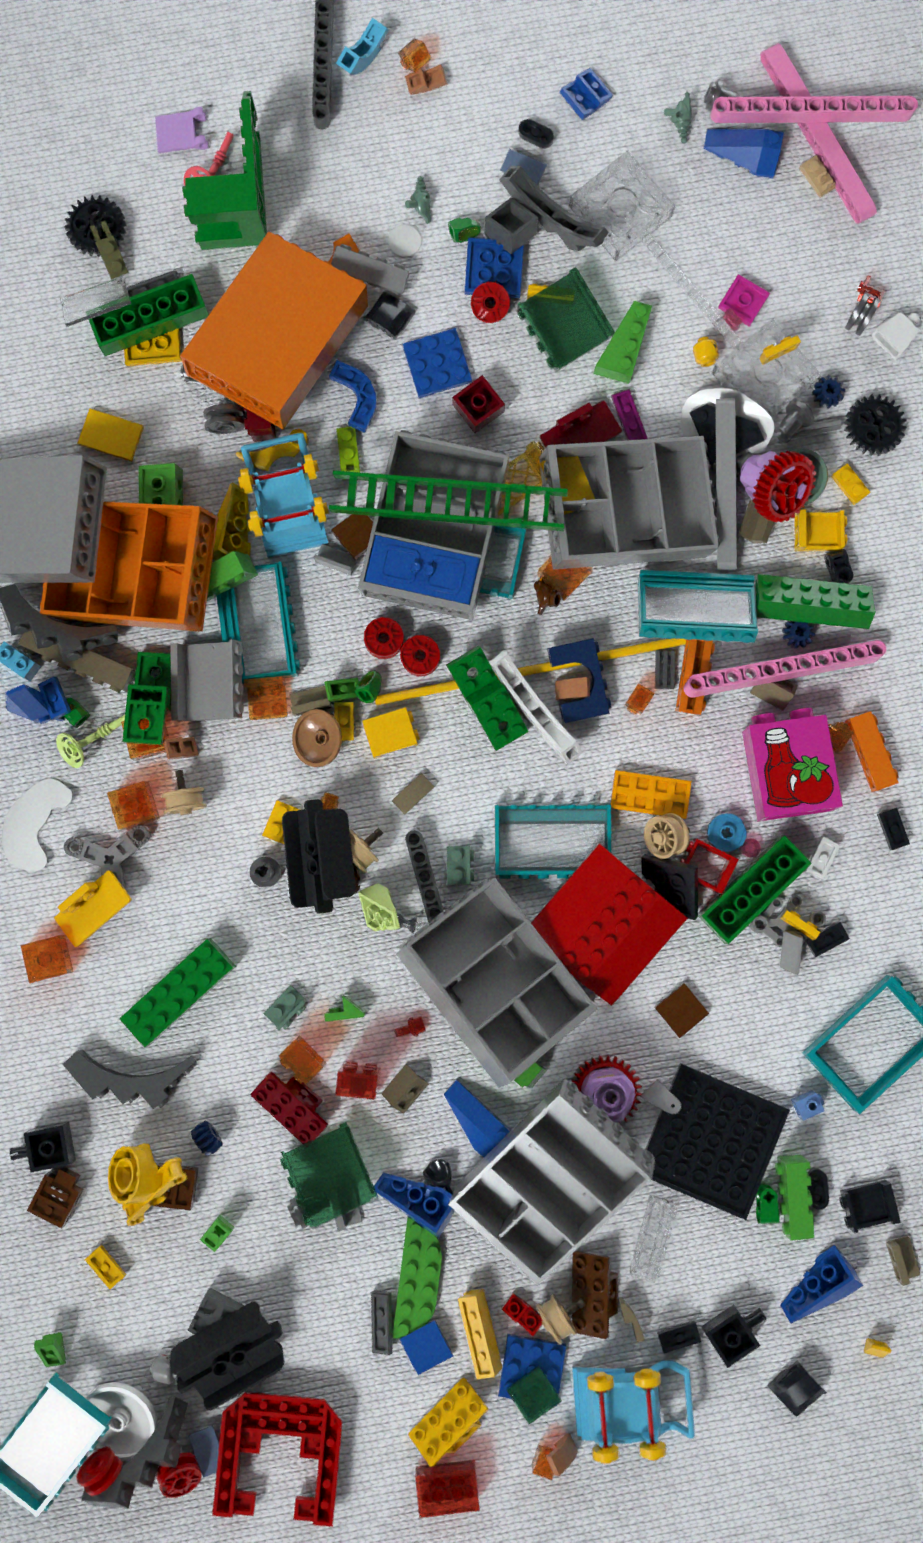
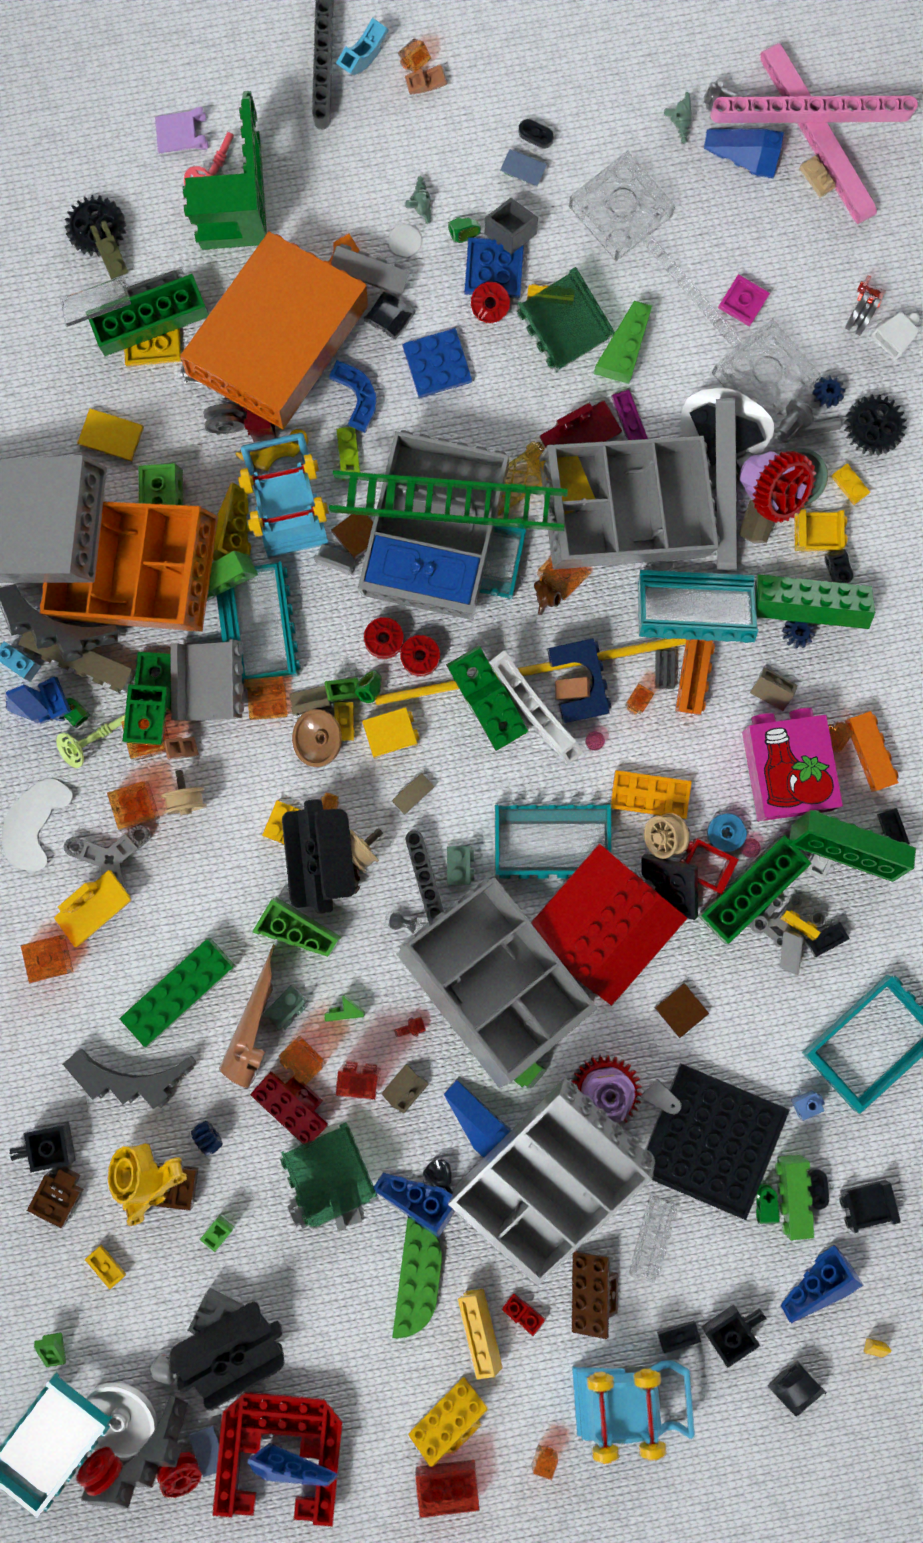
flat silver piece [250,857,281,887] -> none
yellowish green wedge [358,883,400,931] -> none
dark grey tile [371,1290,393,1355] -> none
blue slope [400,1320,454,1375] -> none
dark red brick [452,375,505,434] -> none
blue plate [498,1334,566,1406] -> none
dark grey arch [499,166,609,251] -> none
clear green tile [506,1365,562,1424] -> none
tan wheel [536,1294,585,1345] -> none
nougat slope [546,1433,578,1476] -> none
blue slope [559,68,613,120] -> none
dark tan slope [618,1298,645,1342] -> none
bright pink beam [684,640,886,697] -> none
yellow head [693,337,719,367] -> none
clear pink tile [721,308,742,333] -> none
yellow plate [759,335,801,365] -> none
dark tan panel [886,1236,920,1286] -> none
none -> nougat panel [219,944,276,1088]
none -> blue wedge [248,1443,338,1486]
none -> bright green wedge [252,897,341,957]
none -> clear pink tile [585,731,605,751]
none -> green brick [789,810,916,882]

